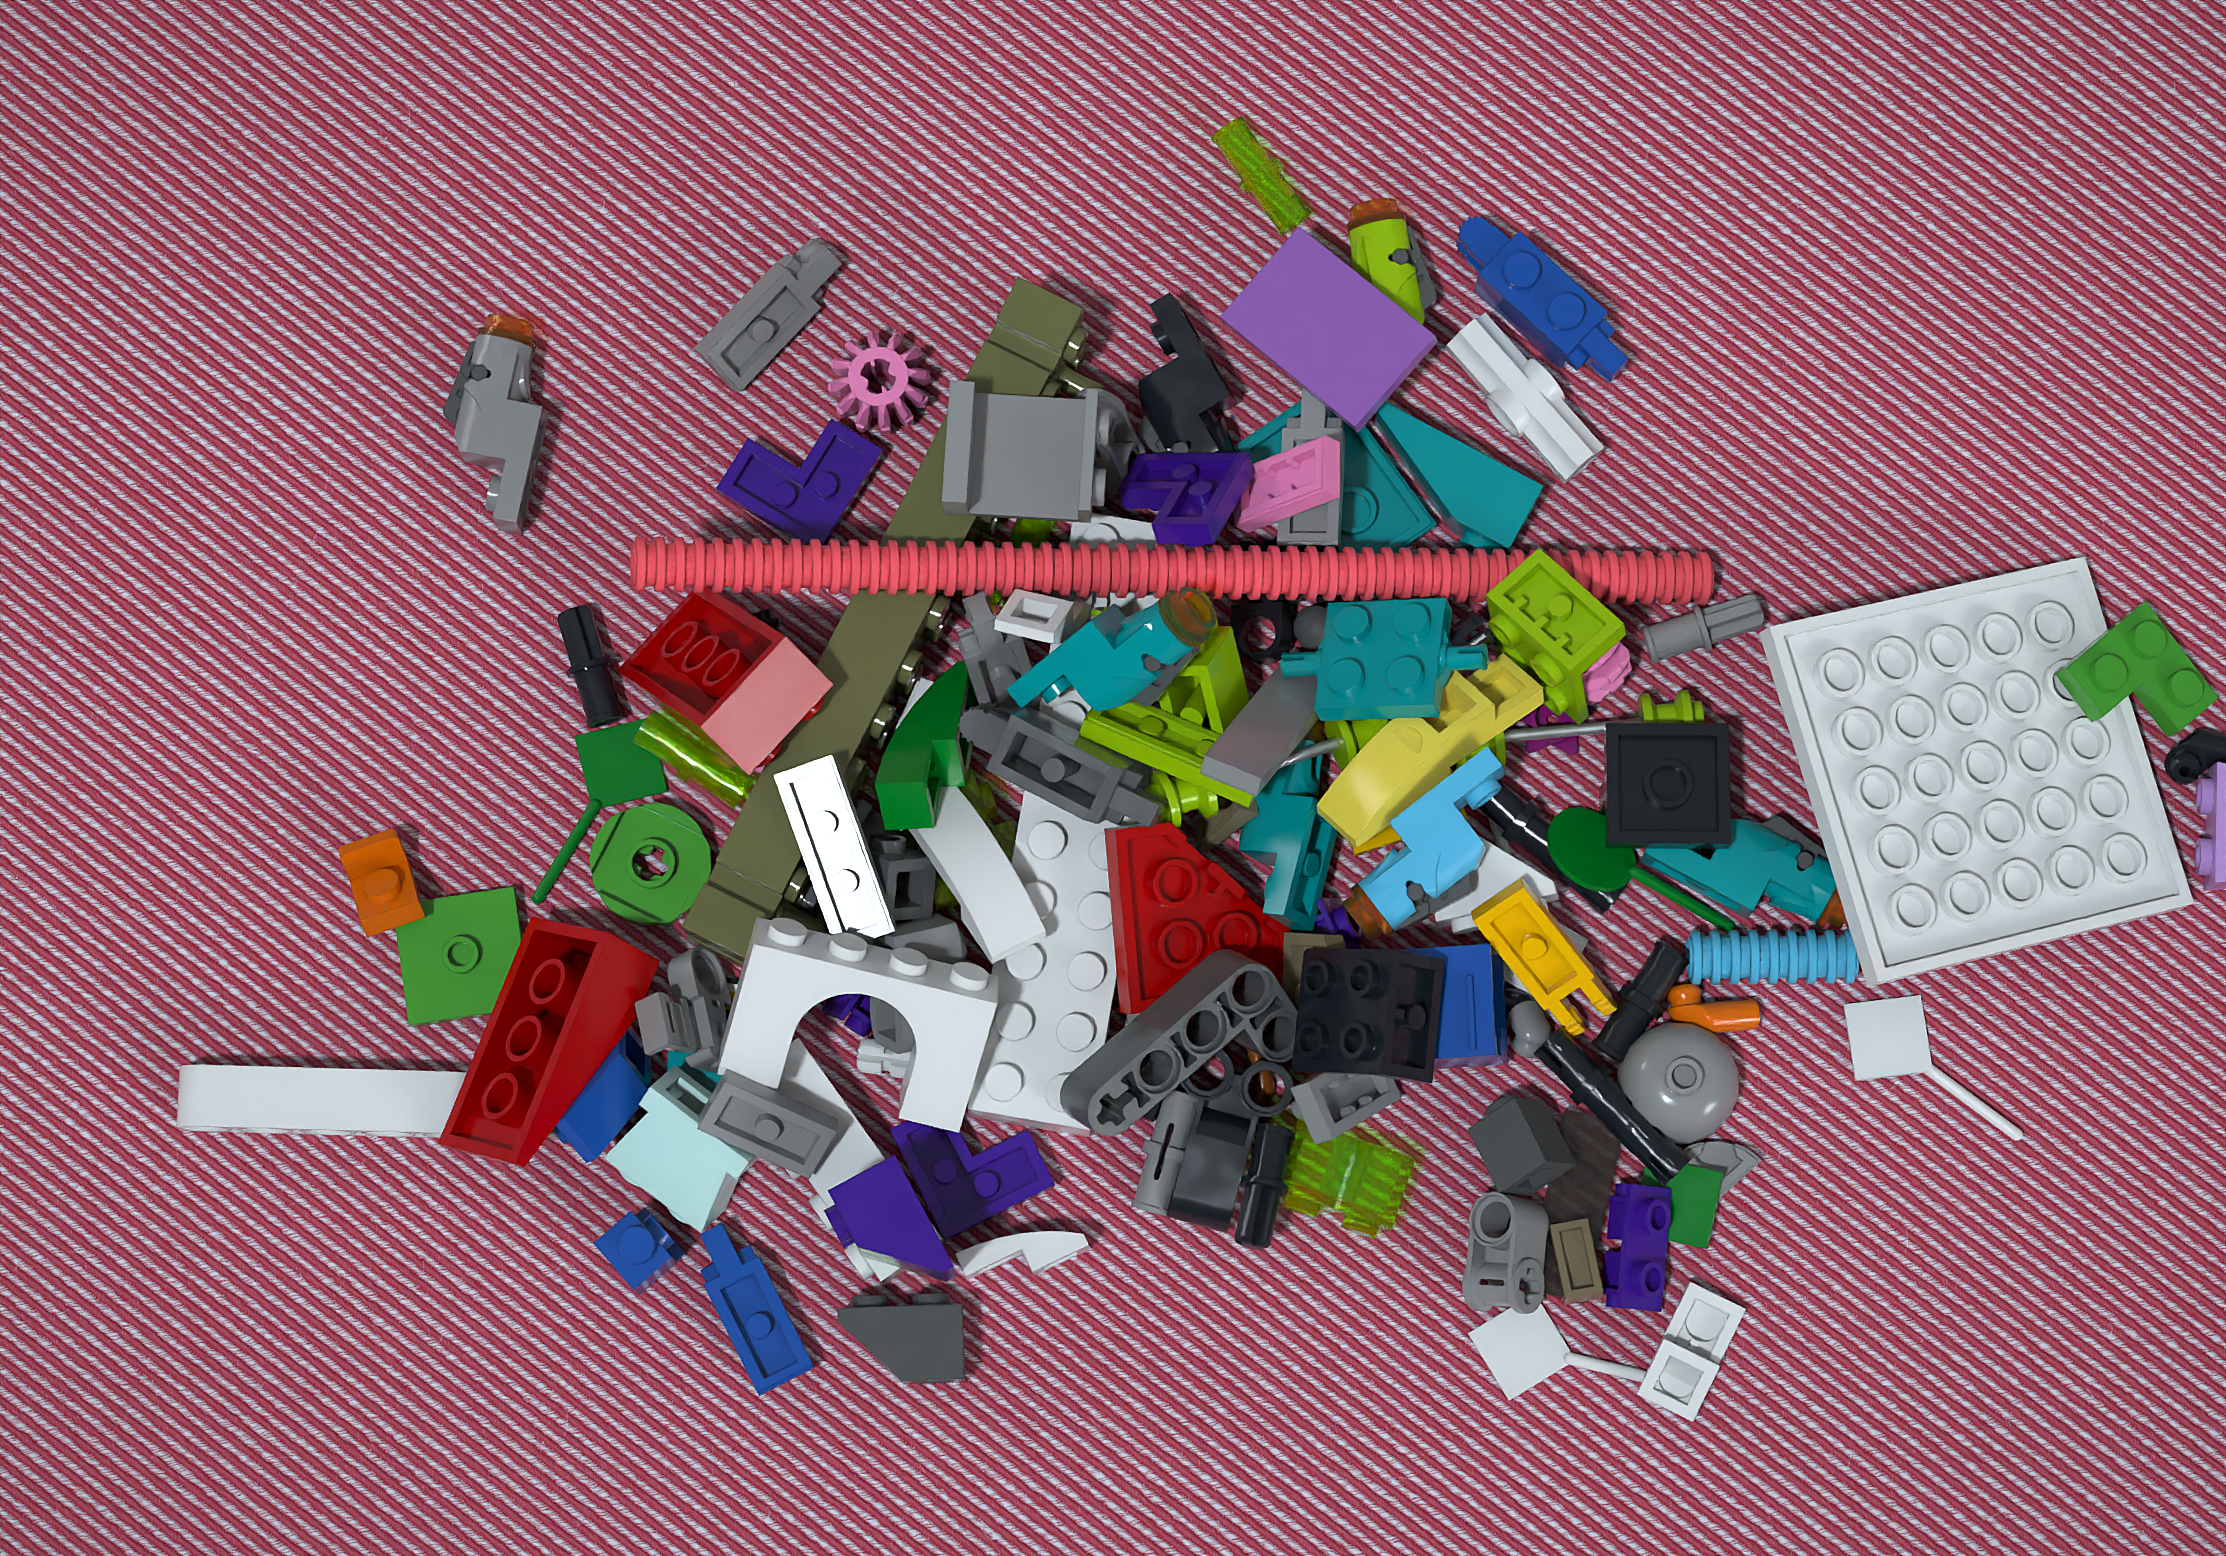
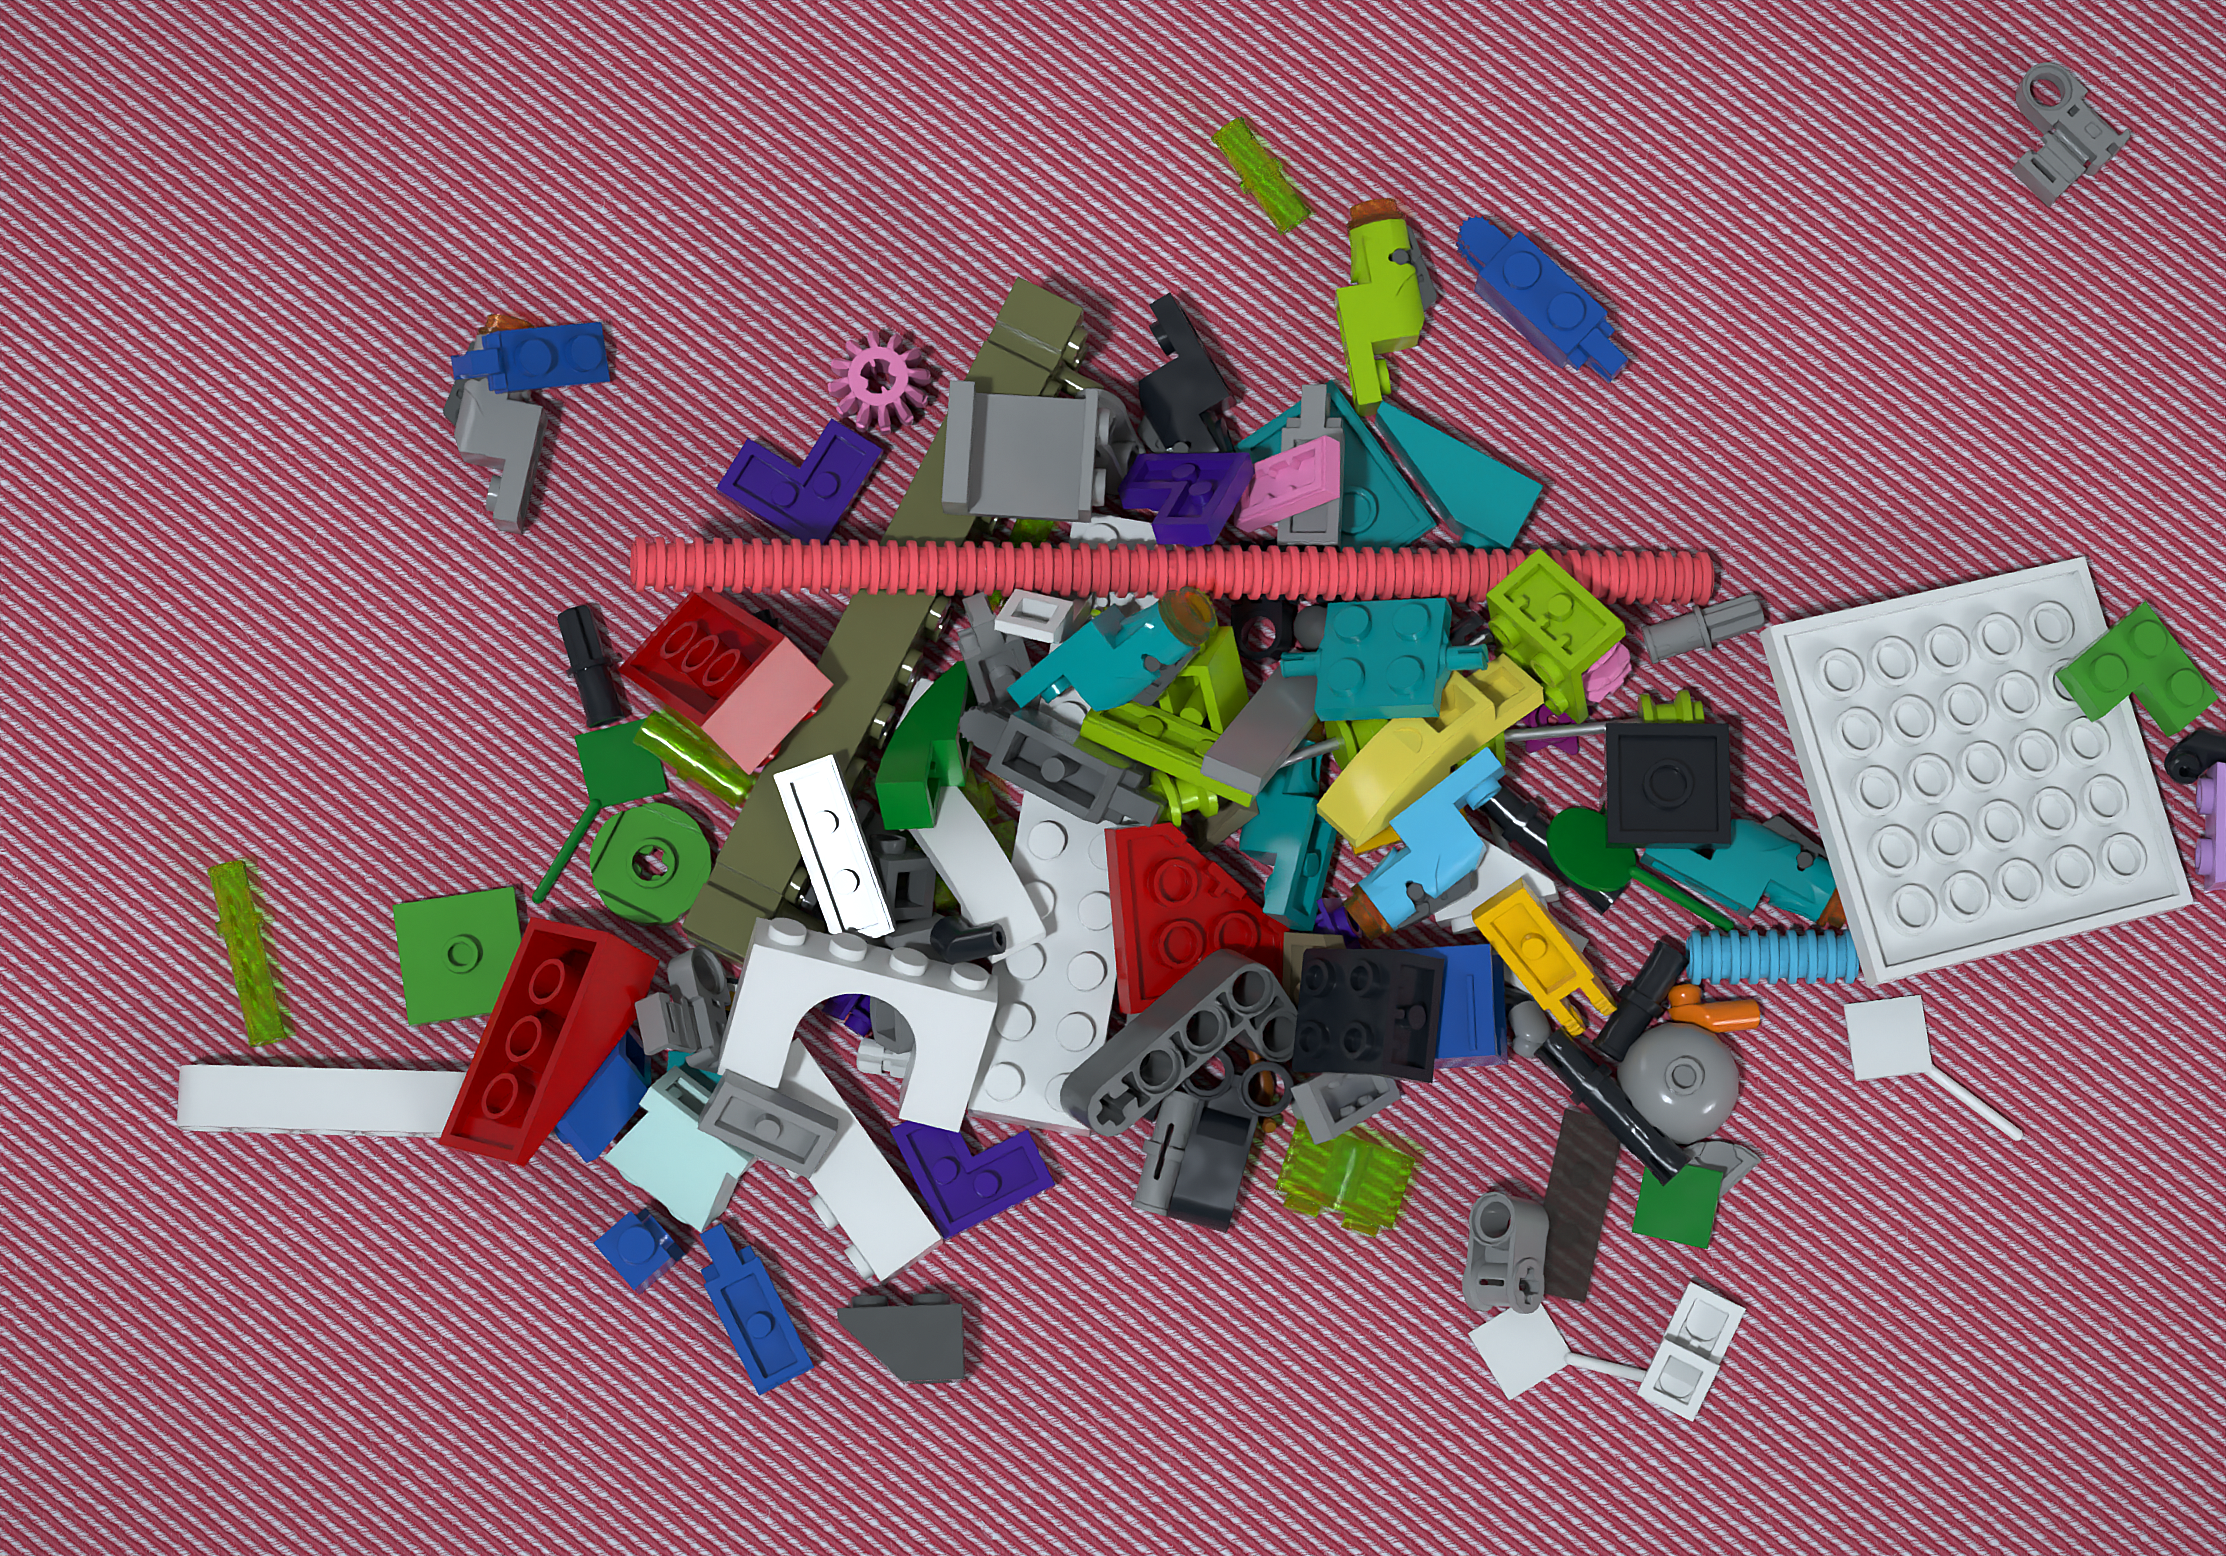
orange bracket [338,829,425,937] -> none
light grey hinge [693,238,841,393] -> none
dark purple slope [824,1155,957,1282] -> none
white slope [955,1231,1089,1281] -> none
medium lavender tile [1220,226,1438,432] -> none
black axle [1234,1123,1296,1250] -> none
white piece [1446,312,1604,484] -> none
dark grey brick [1468,1095,1577,1196] -> none
dark tan piece [1549,1218,1603,1305] -> none
dark purple hinge [1602,1183,1672,1312] -> none
none -> clear neon green pin [207,860,288,1048]
none -> blue hinge [451,322,610,394]
none -> black arm [930,916,1007,964]
none -> light grey piece [2011,62,2130,208]

